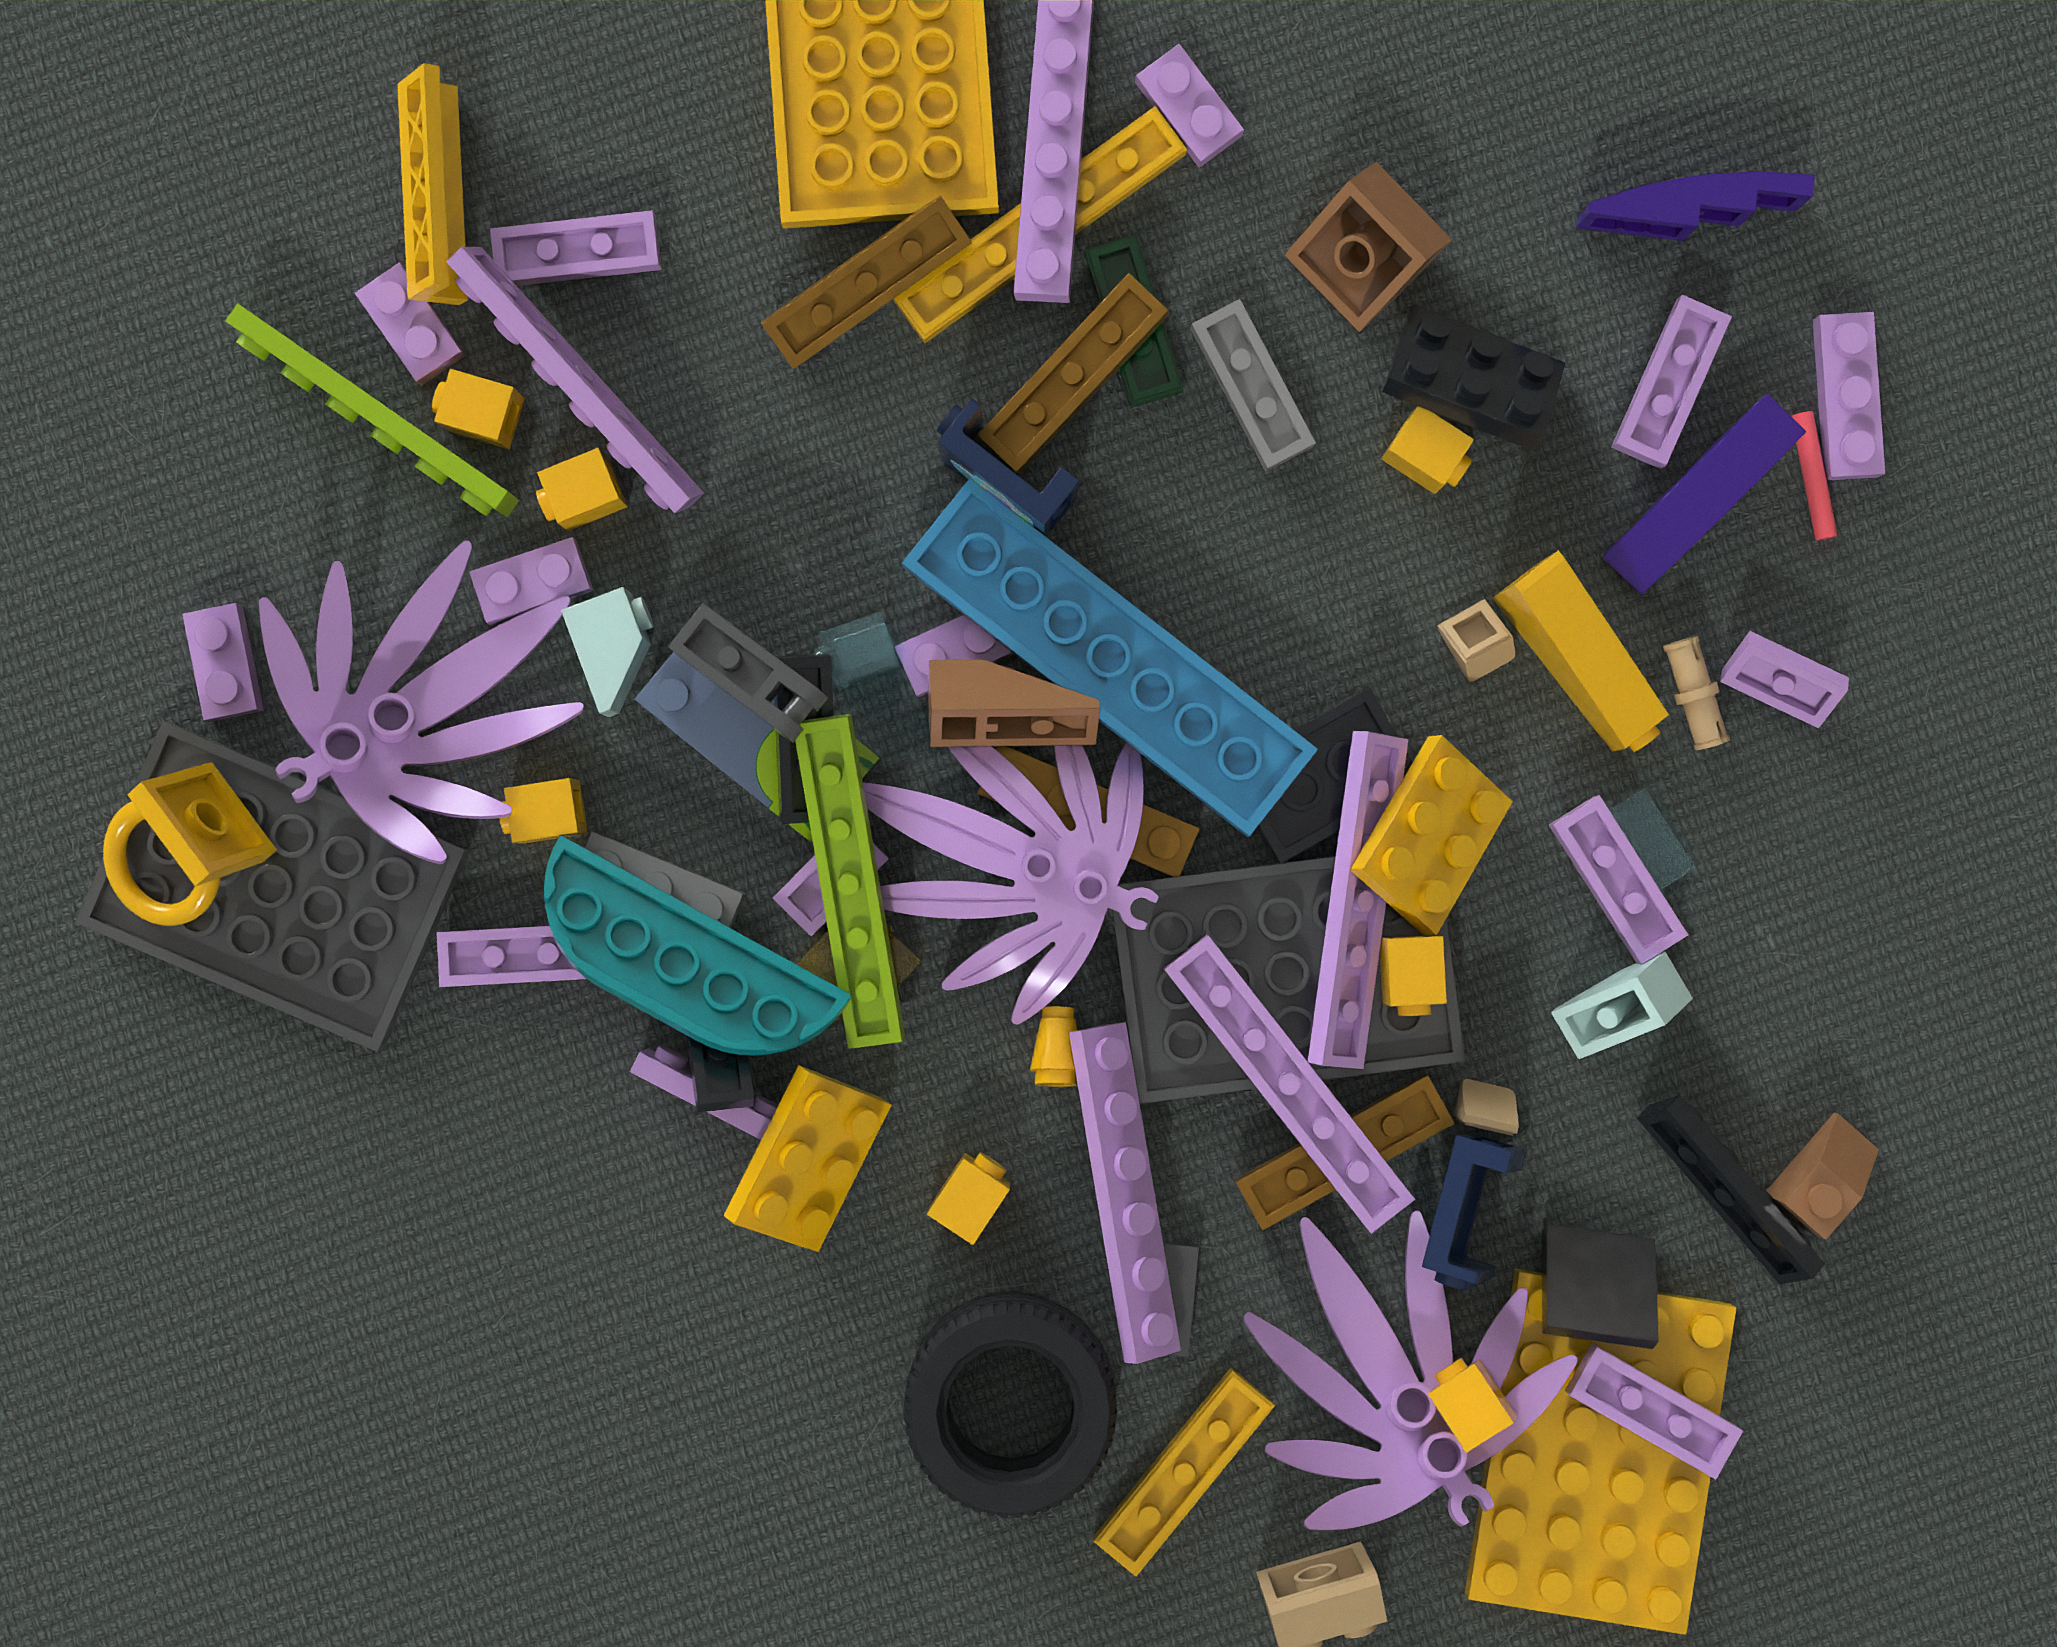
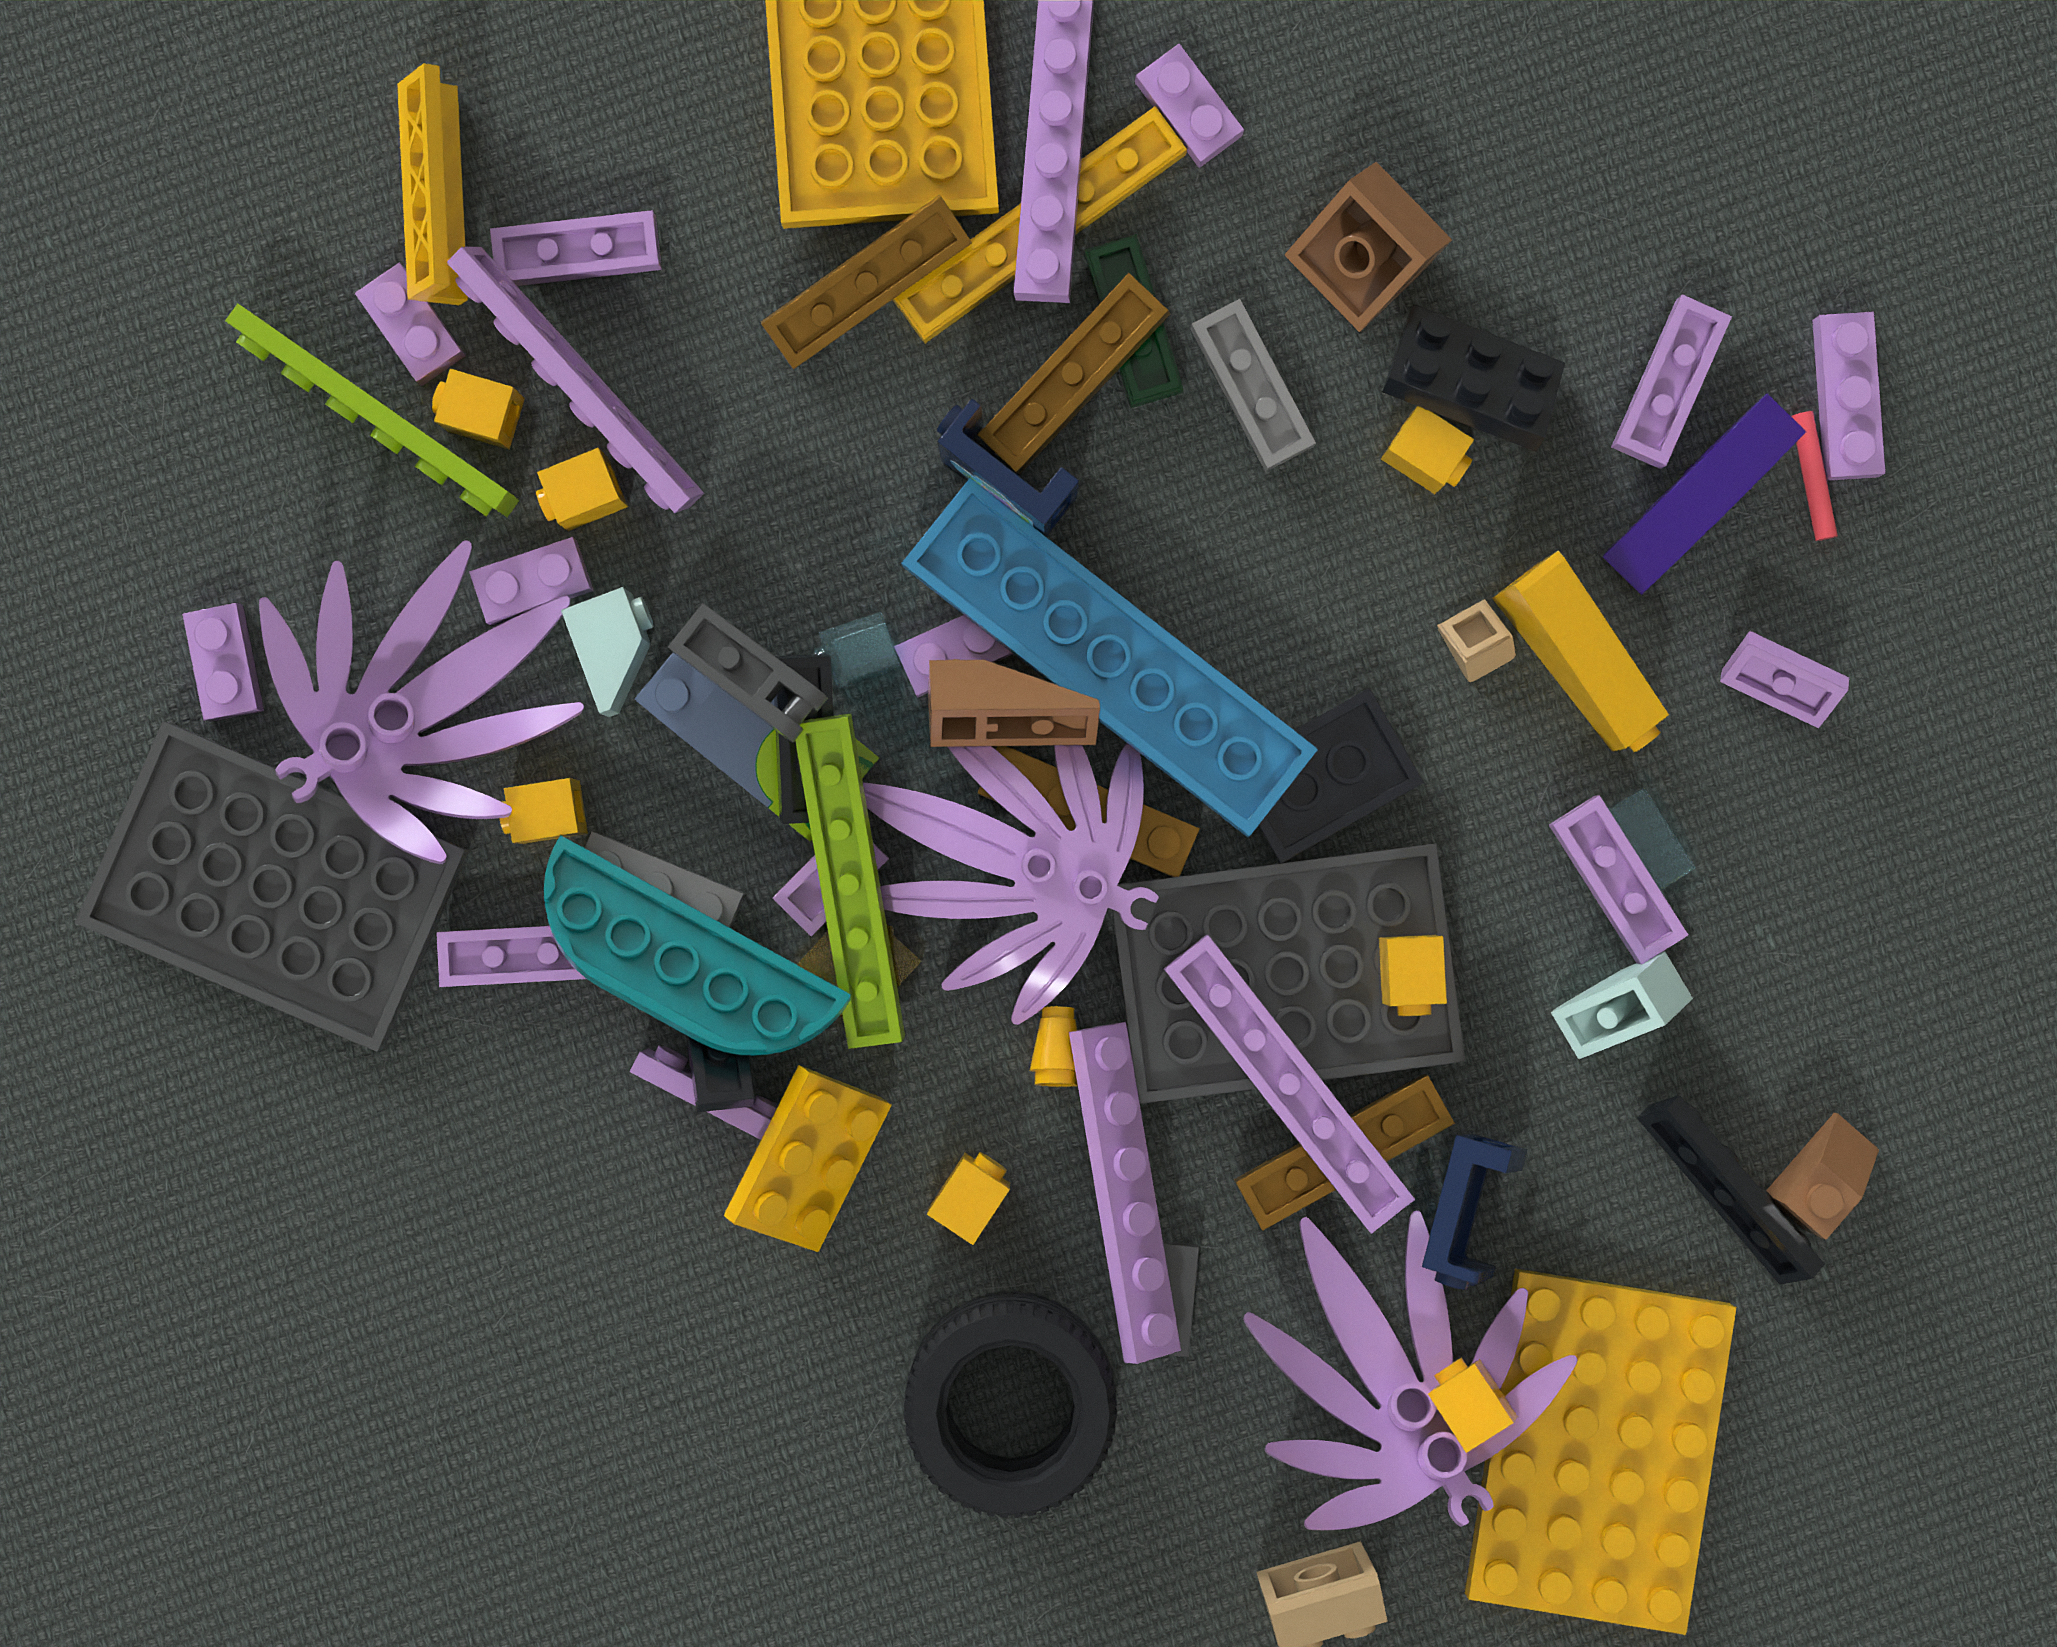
yellow tile [103,762,277,926] -> none
yellow tile [1093,1367,1275,1576] -> none
lavender plate [1308,731,1409,1069] -> none
yellow plate [1350,735,1513,935] -> none
tan slope [1453,1079,1519,1136] -> none
black tile [1542,1224,1659,1349] -> none
lavender plate [1565,1343,1743,1480] -> none
dark purple slope [1576,171,1815,241] -> none
tan pin [1663,636,1730,750] -> none

